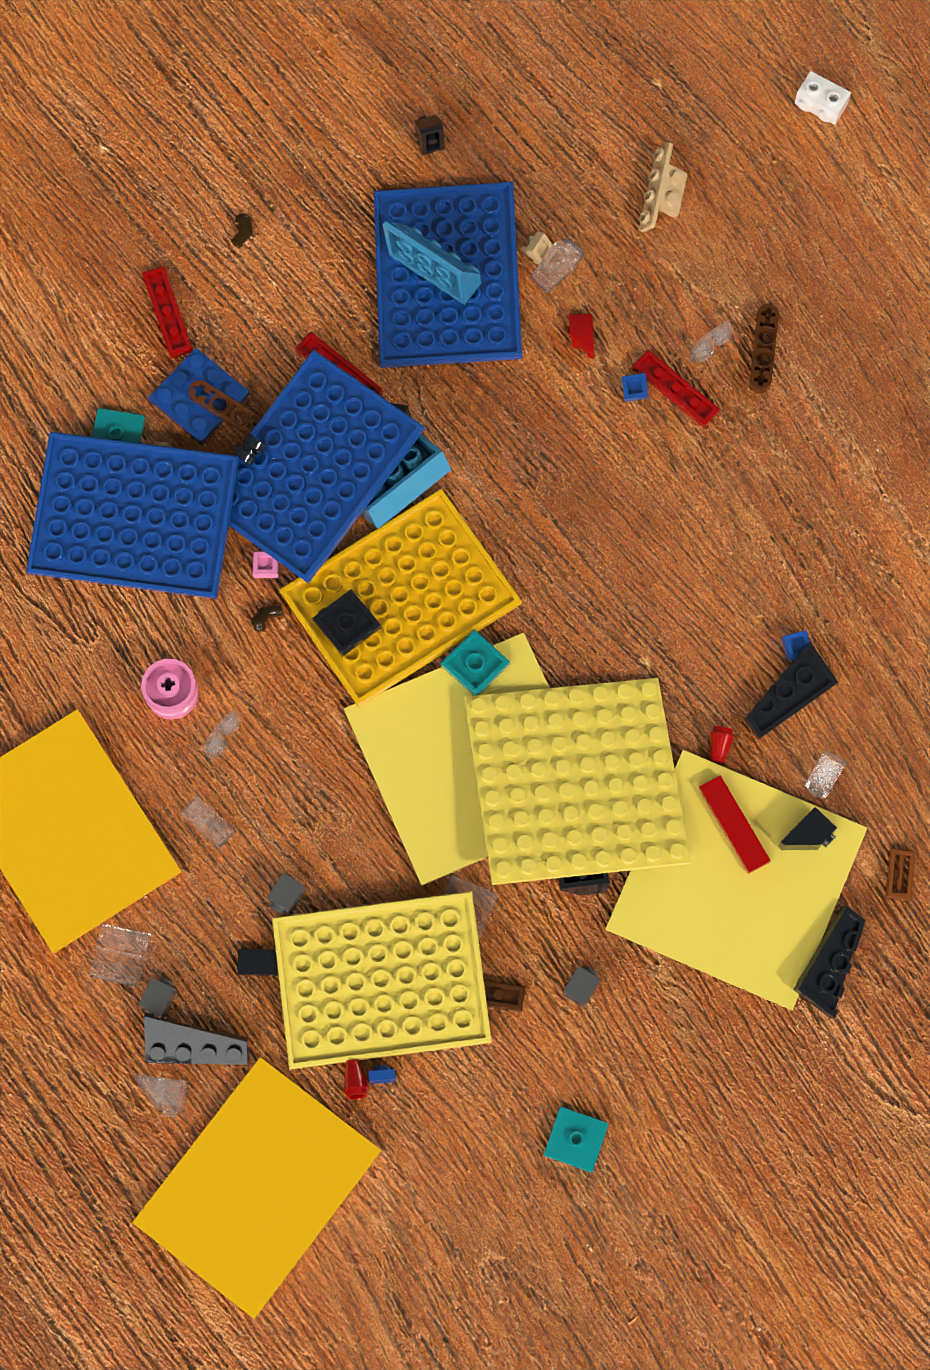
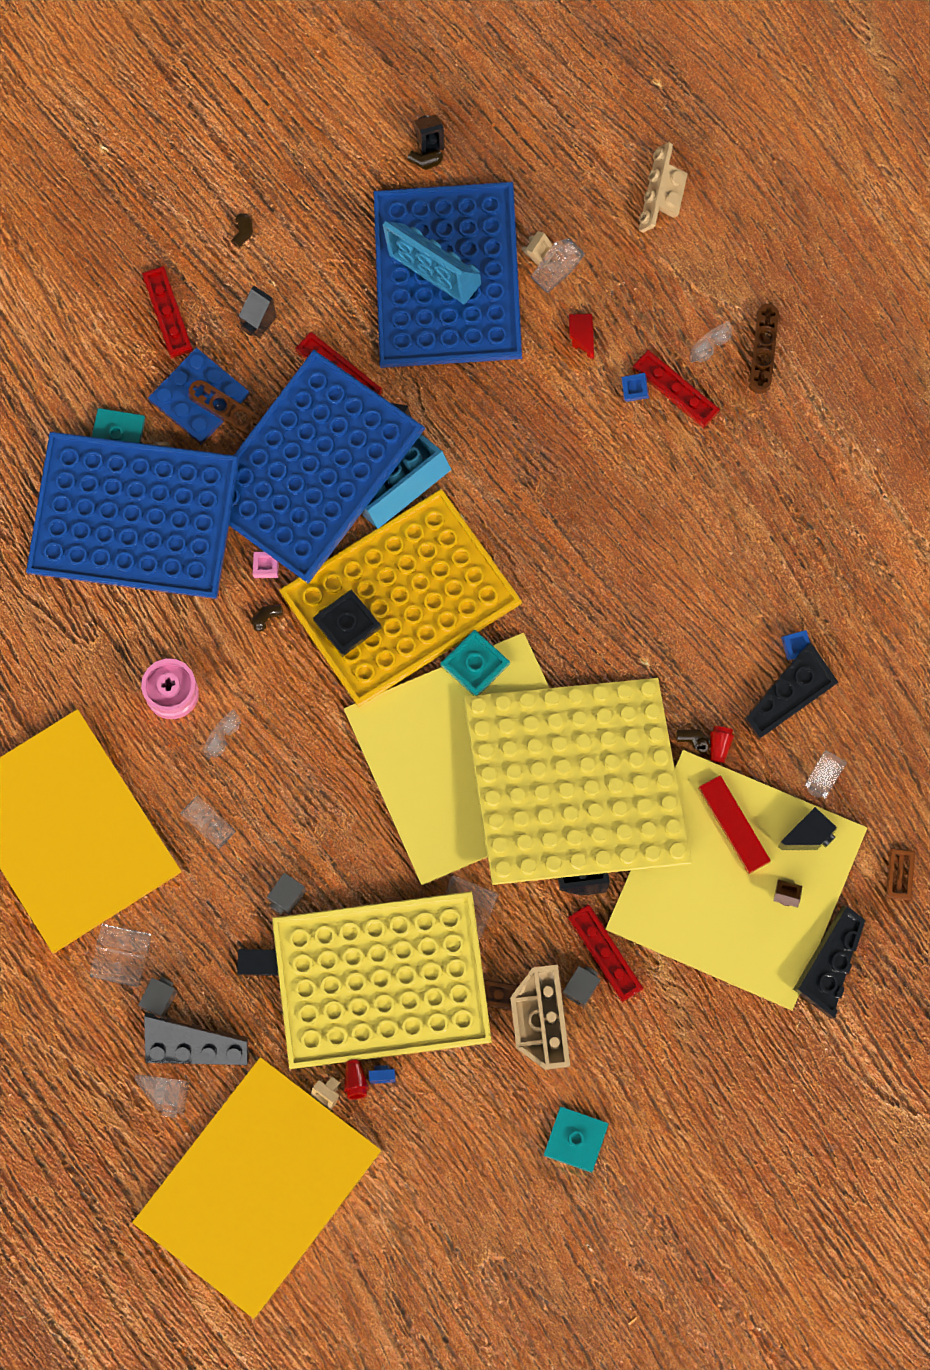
black wheel [233,433,267,466] -> none
white brick [795,71,851,125] -> none
none -> slope [239,285,277,338]
none -> tan tile [310,1077,340,1111]
none -> dark brown arm [407,150,443,170]
none -> tan wedge [510,965,571,1070]
none -> red tile [567,904,644,1003]
none -> dark brown arm [676,729,710,753]
none -> reddish brown plate [773,879,803,908]

